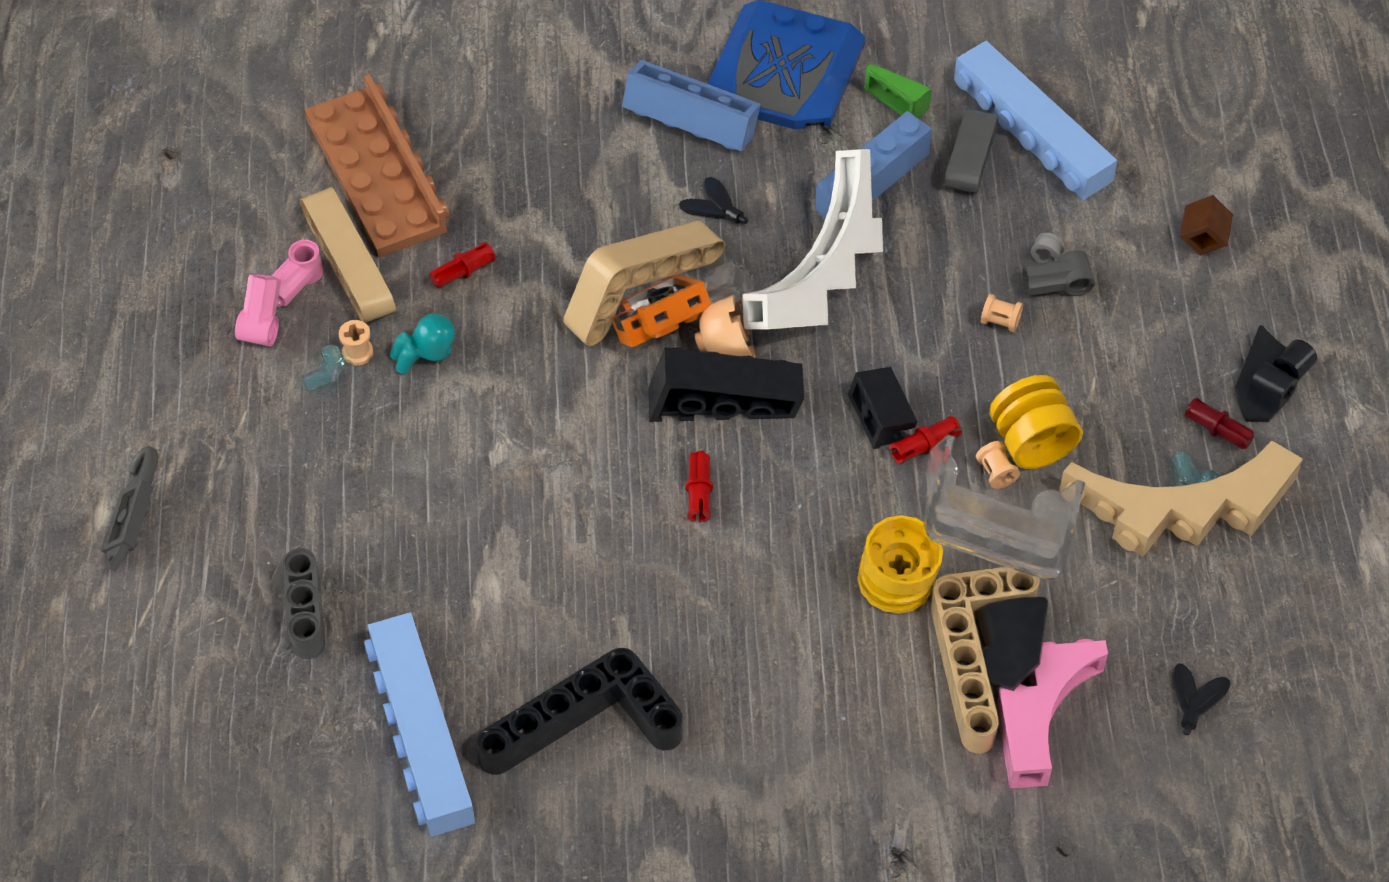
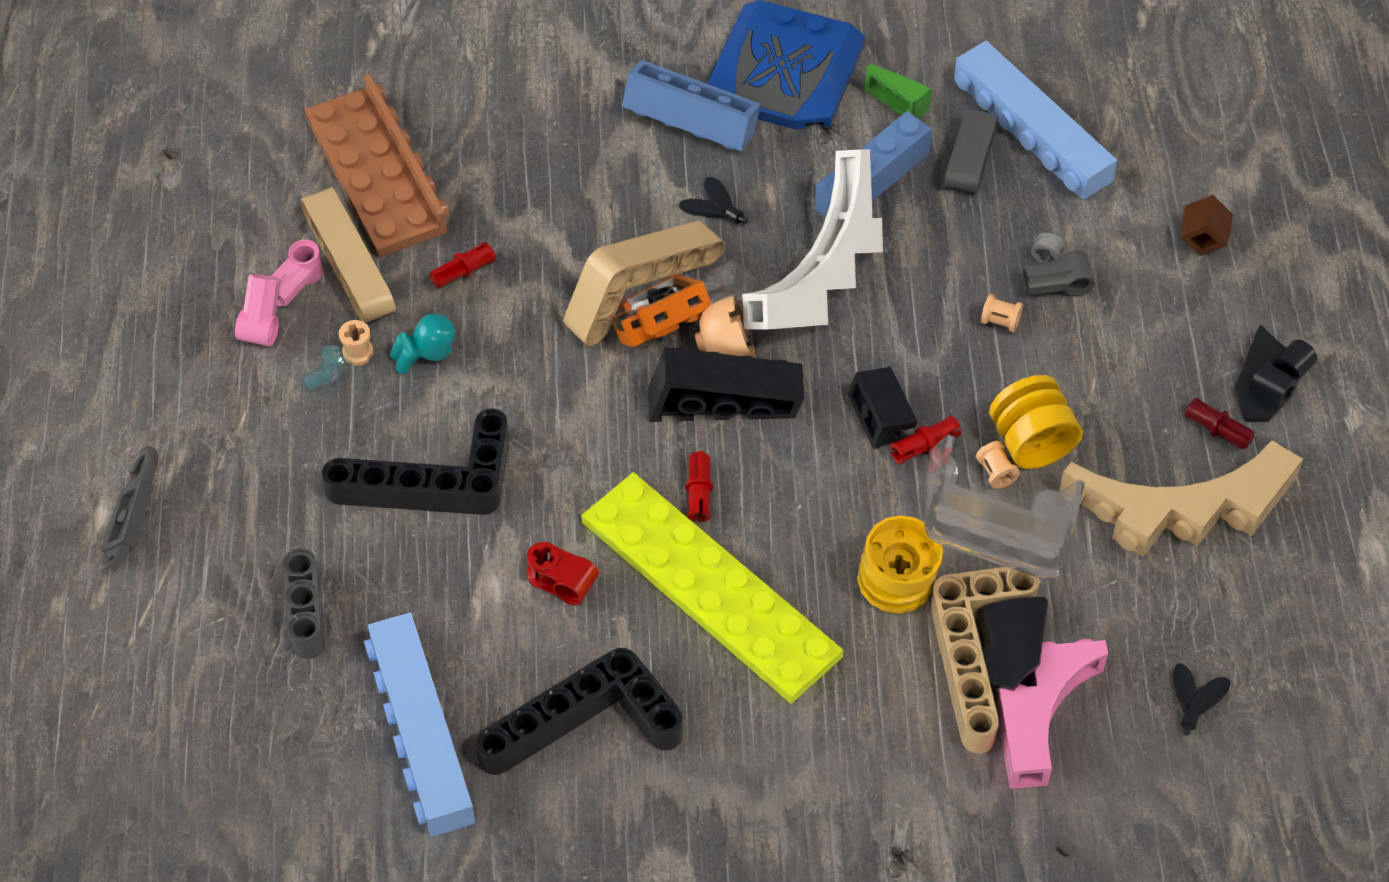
clear light blue arm [1172,451,1219,486] -> none
none -> black beam [322,408,509,515]
none -> red piece [527,542,599,605]
none -> neon yellow plate [581,472,844,704]

